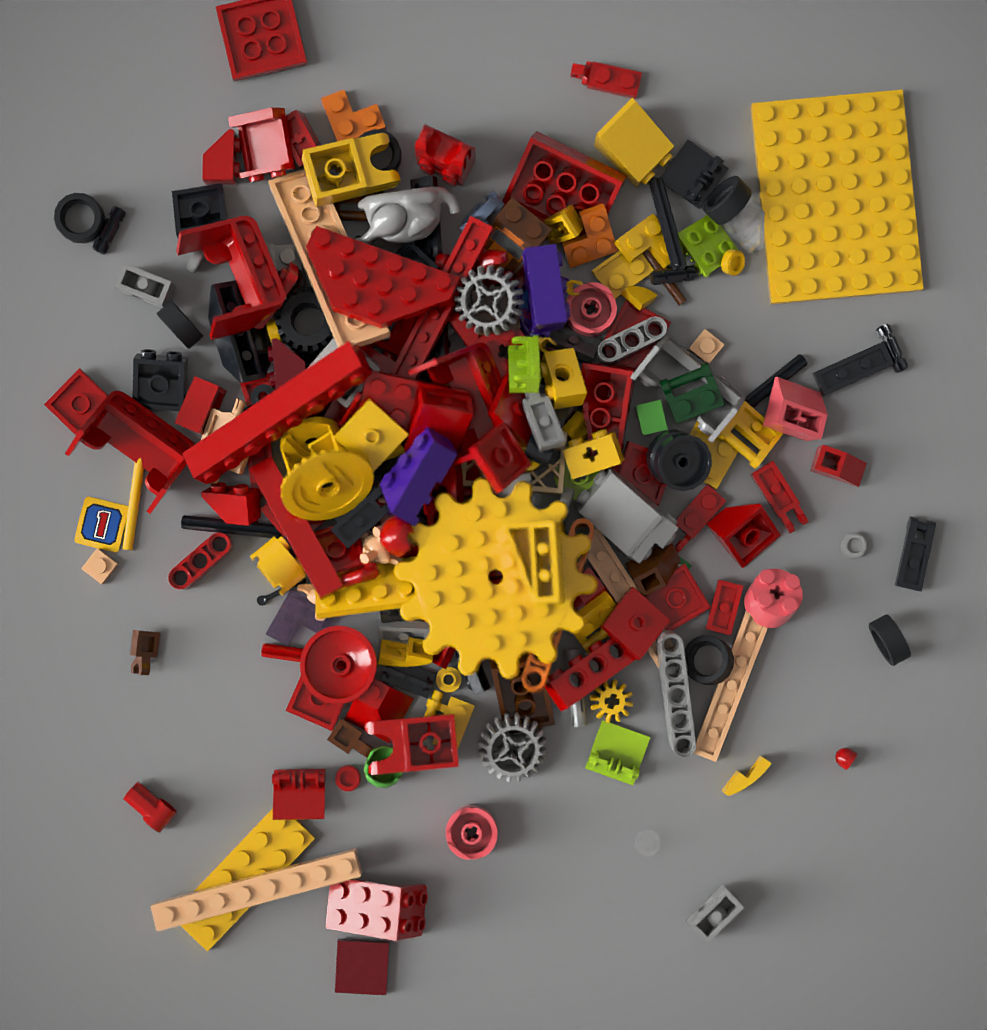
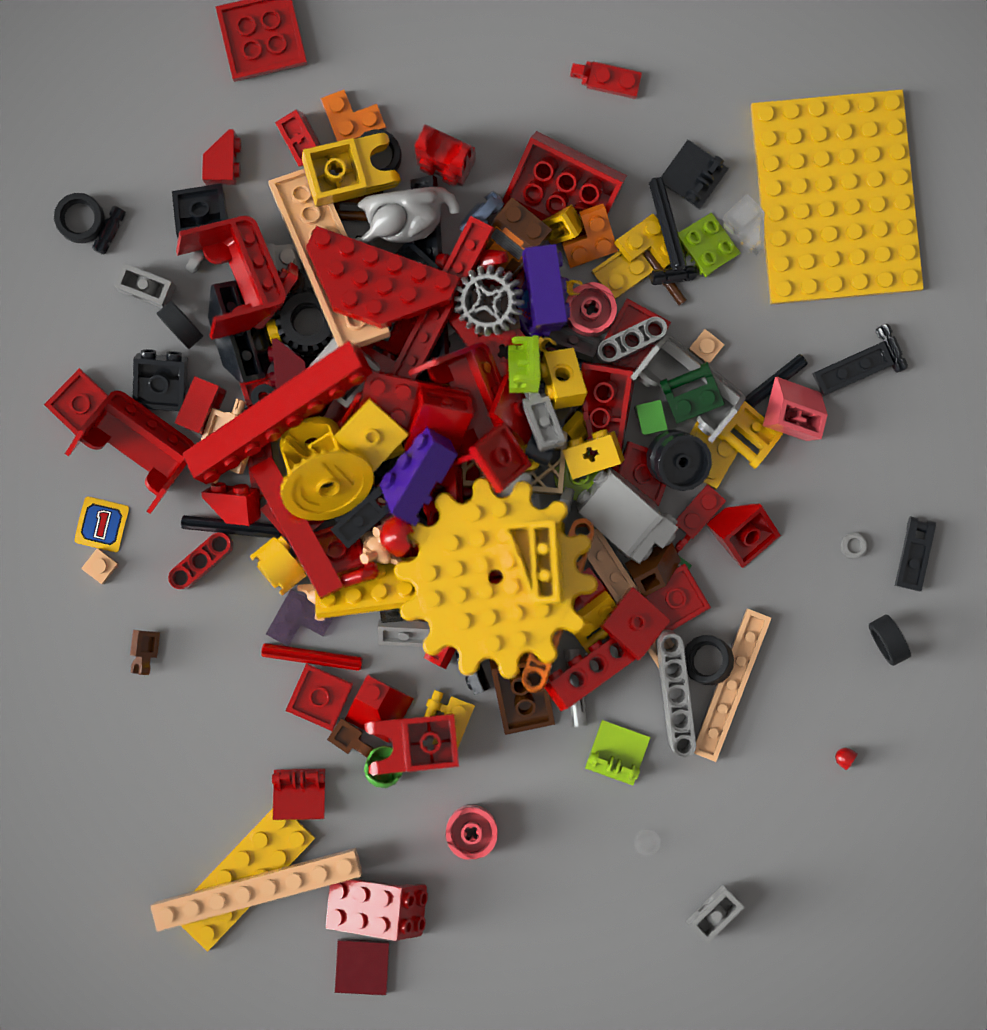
yellow bar [123,458,144,551] -> none
red piece [123,781,177,833] -> none
panel [228,107,295,182] -> none
black hinge [257,578,306,606] -> none
red dish [300,626,377,704] -> none
red tile [335,765,361,791] -> none
yellow slope [378,637,433,667] -> none
black hinge [380,665,437,699] -> none
yellow plate [436,667,461,692] -> none
light grey gear [478,712,548,782] -> none
yellow gear [590,679,633,723] -> none
yellow slope [594,98,674,187] -> none
yellow tile [621,286,657,311] -> none
black tyre [703,176,752,225] -> none
red plate [705,579,743,636] -> none
yellow tile [721,249,745,276] -> none
yellow slope [722,756,771,796] -> none
coral brick [744,569,803,628] -> none
red hinge [750,461,809,534] -> none
red slope [810,445,867,487] -> none

